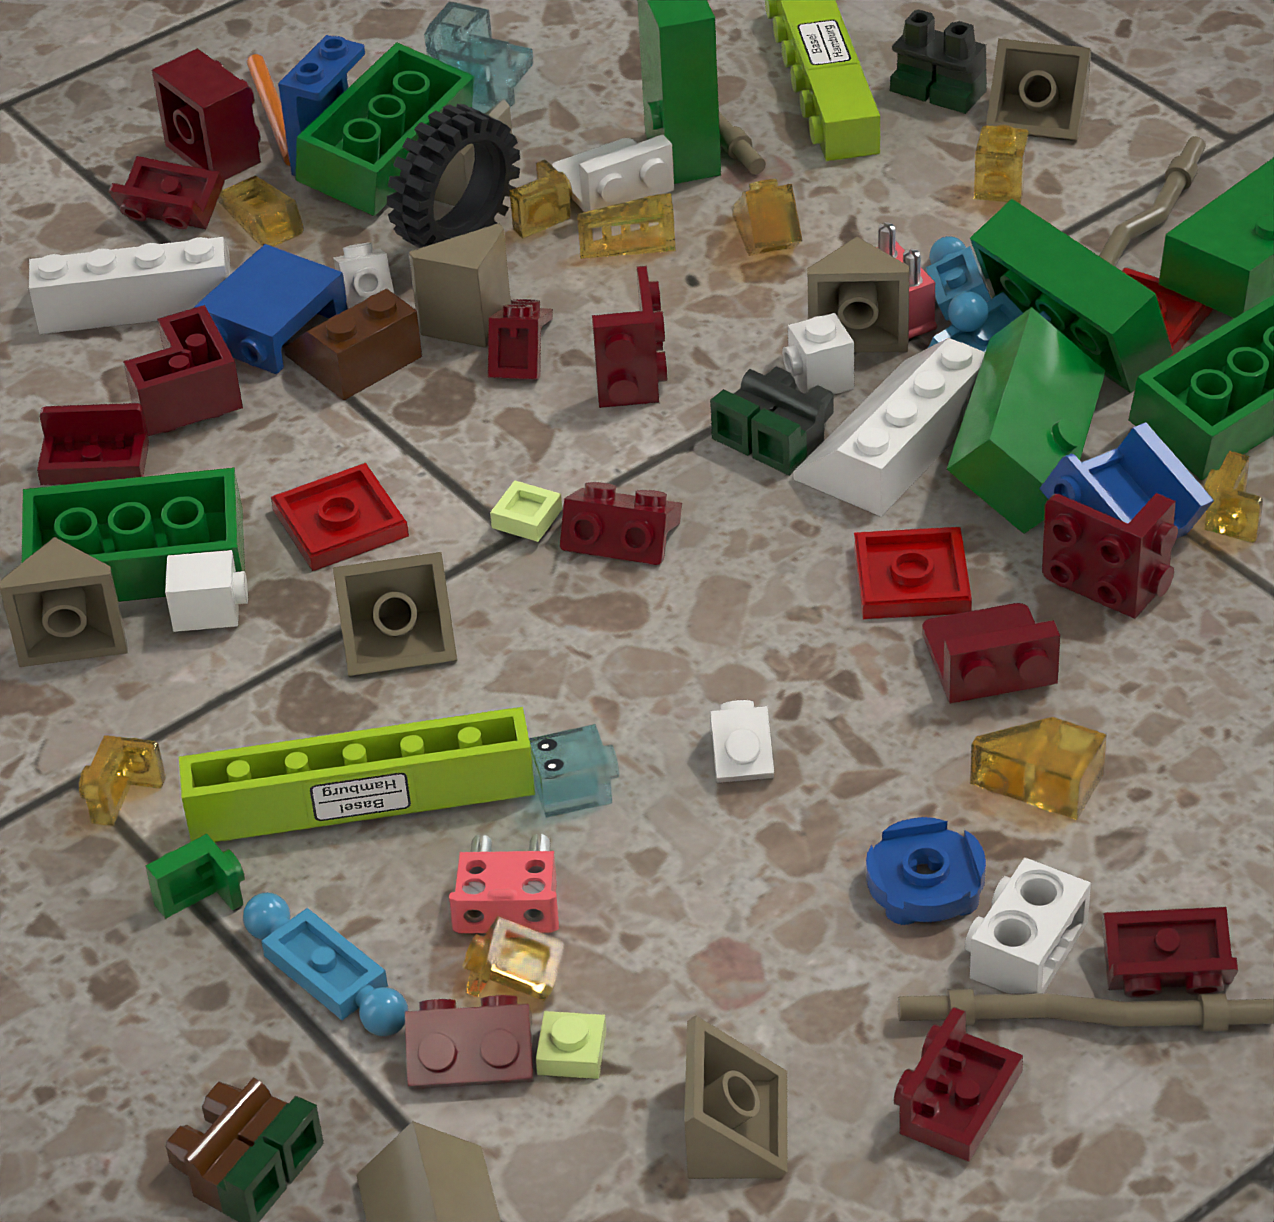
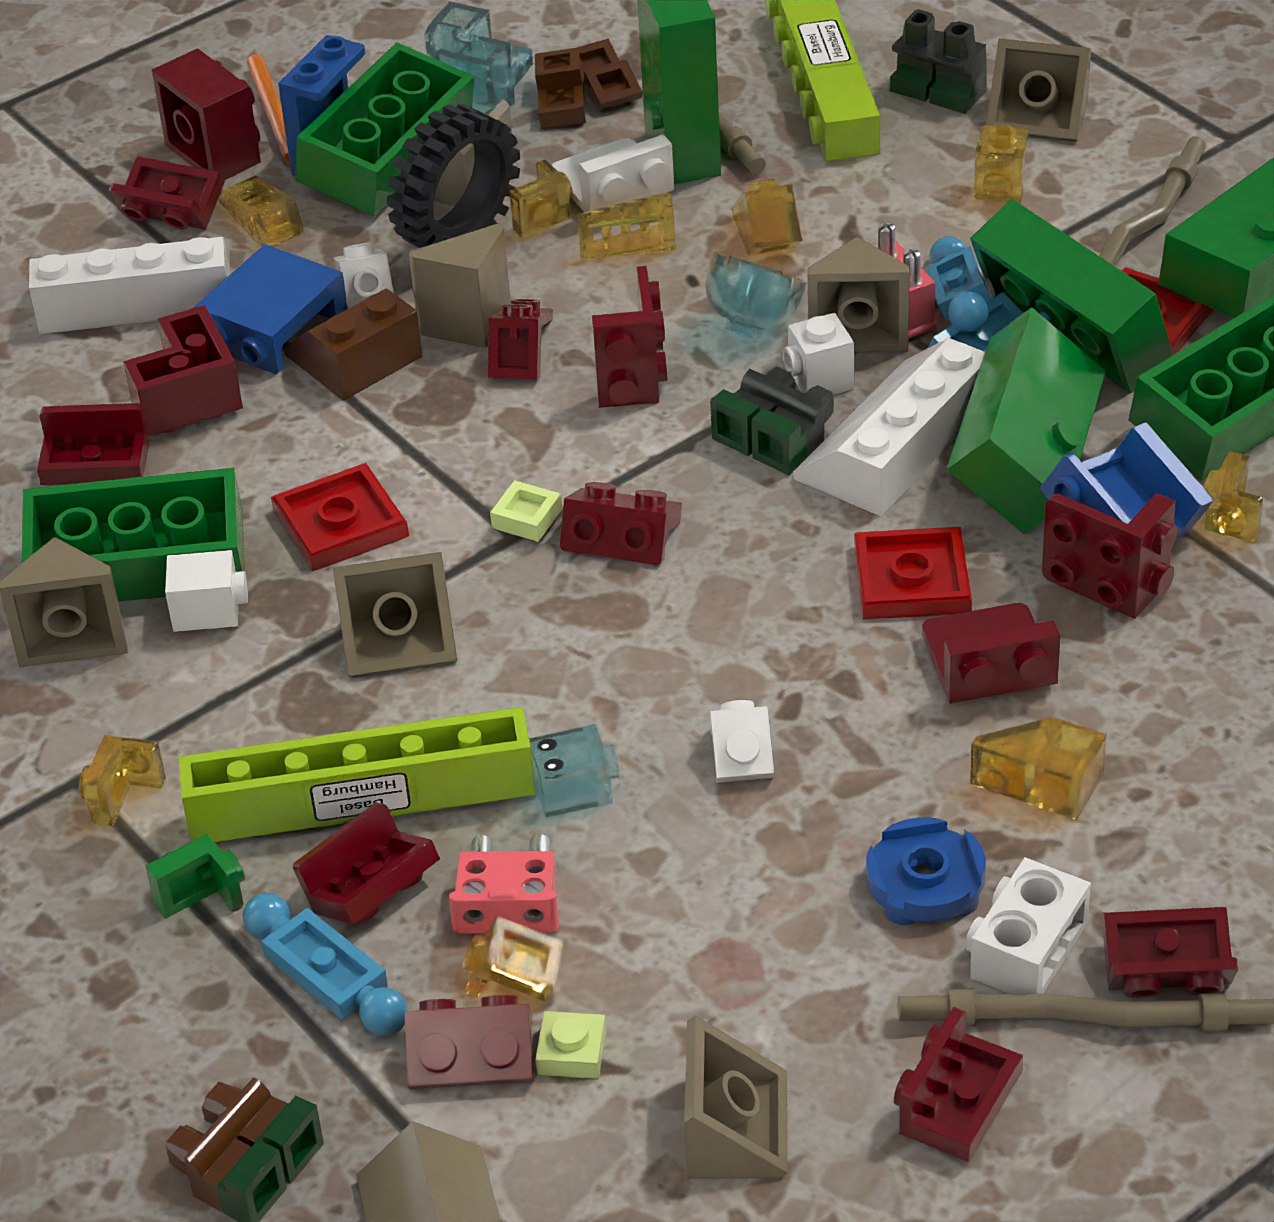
none -> dark red bracket [292,803,440,925]
none -> reddish brown slope [535,47,586,129]
none -> reddish brown slope [576,38,643,110]
none -> clear light blue cylinder [705,251,808,338]

